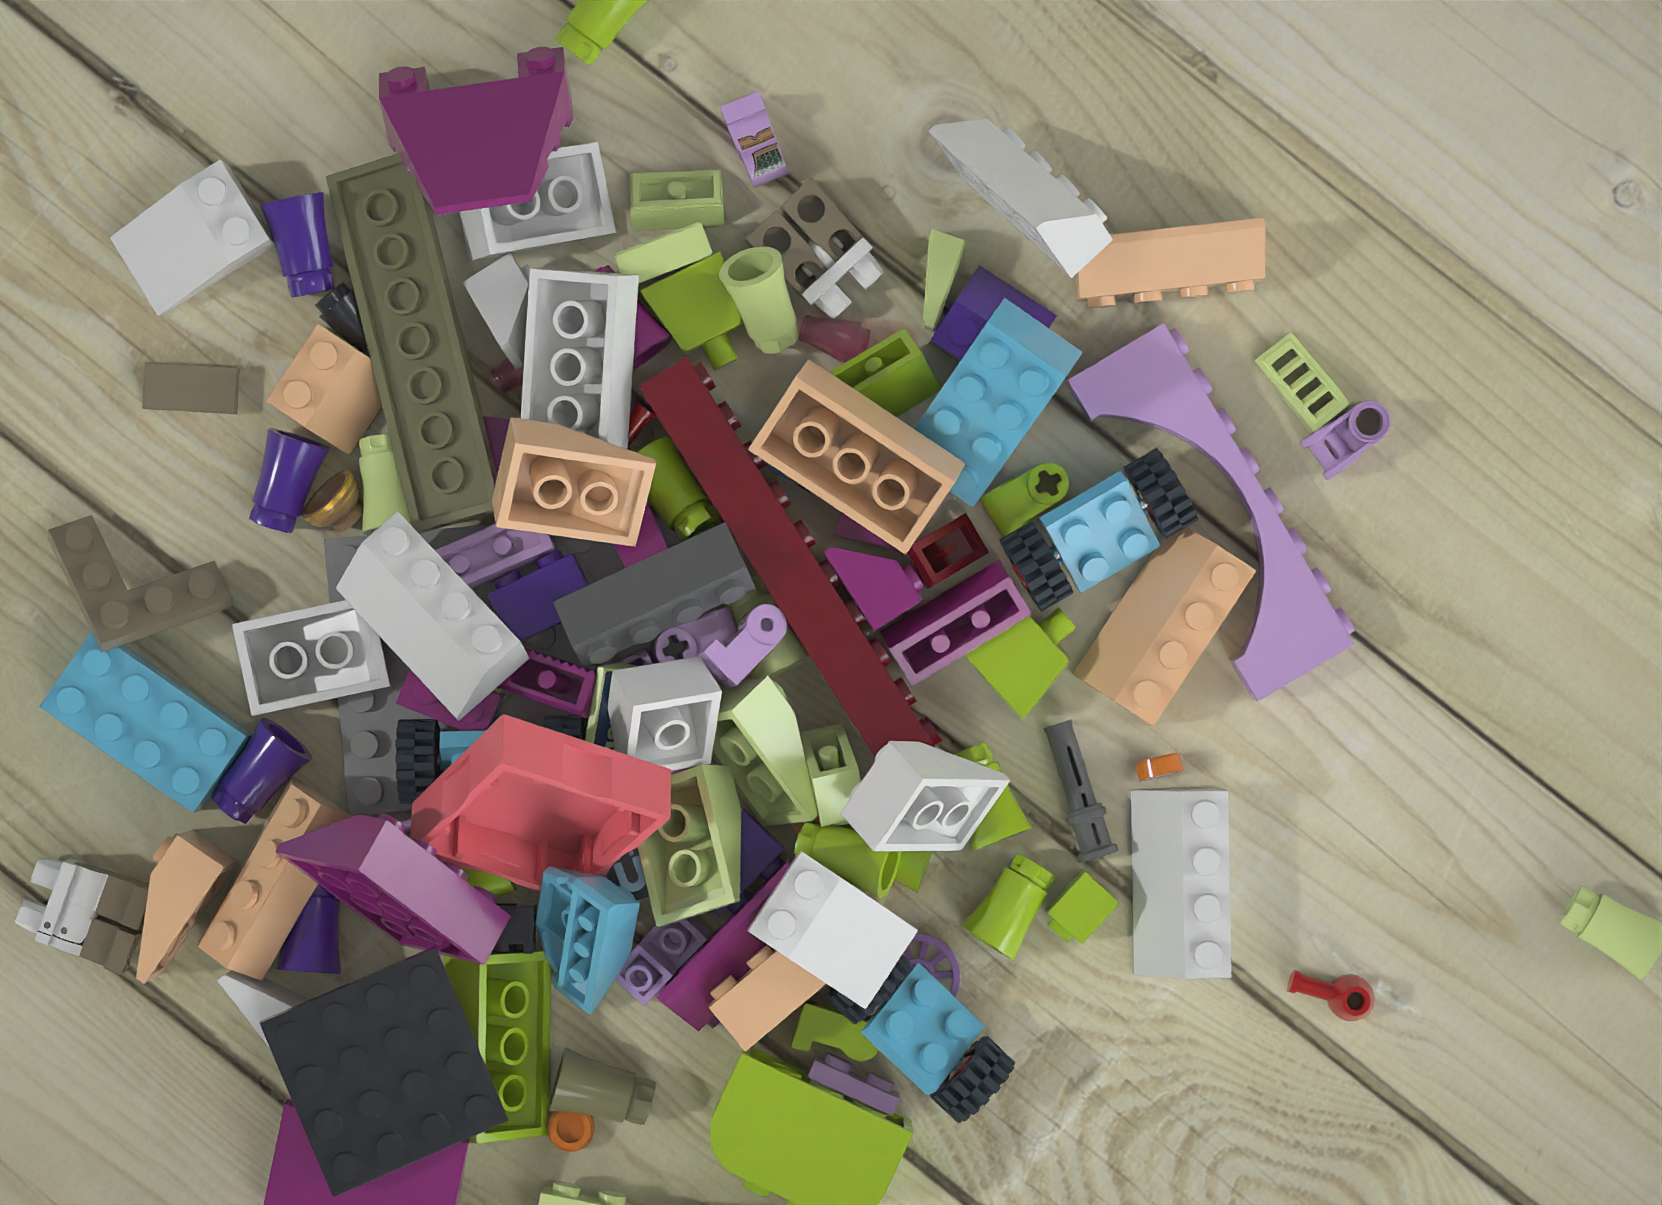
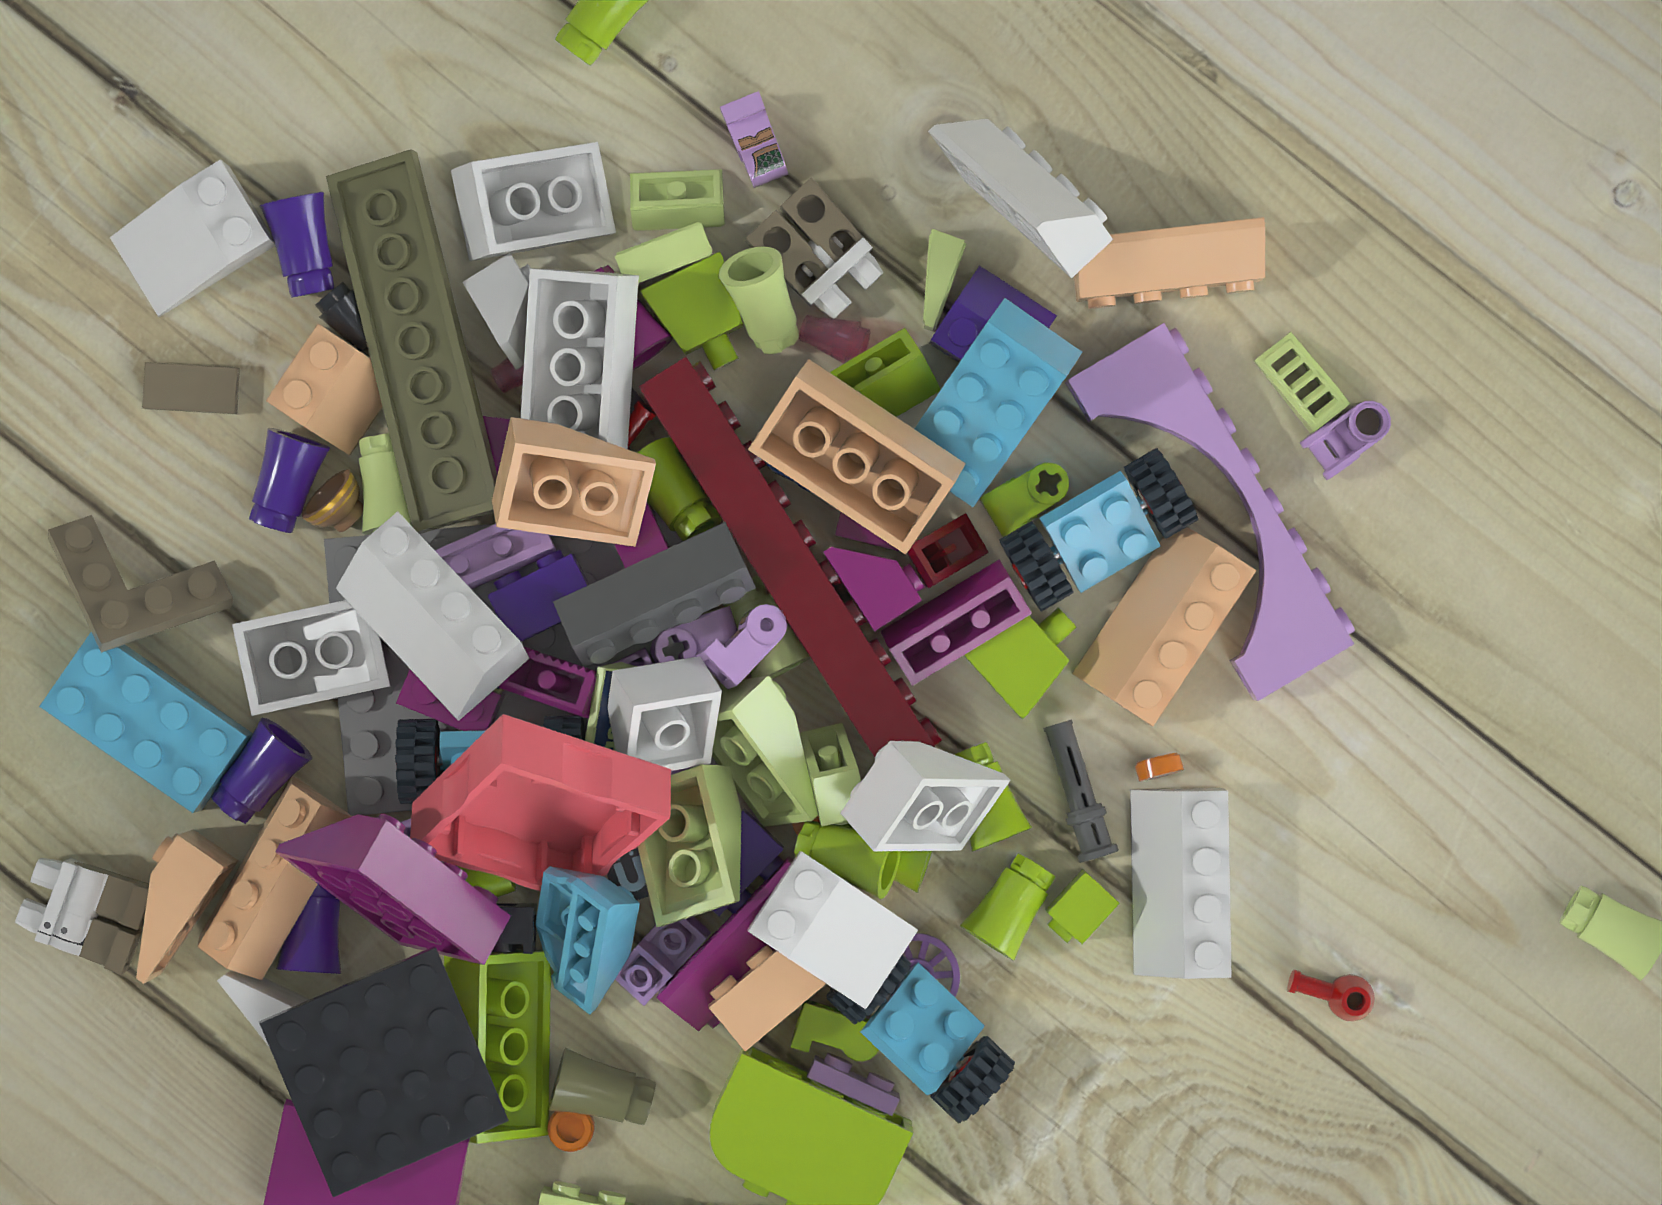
magenta wedge [379,47,573,215] -> none

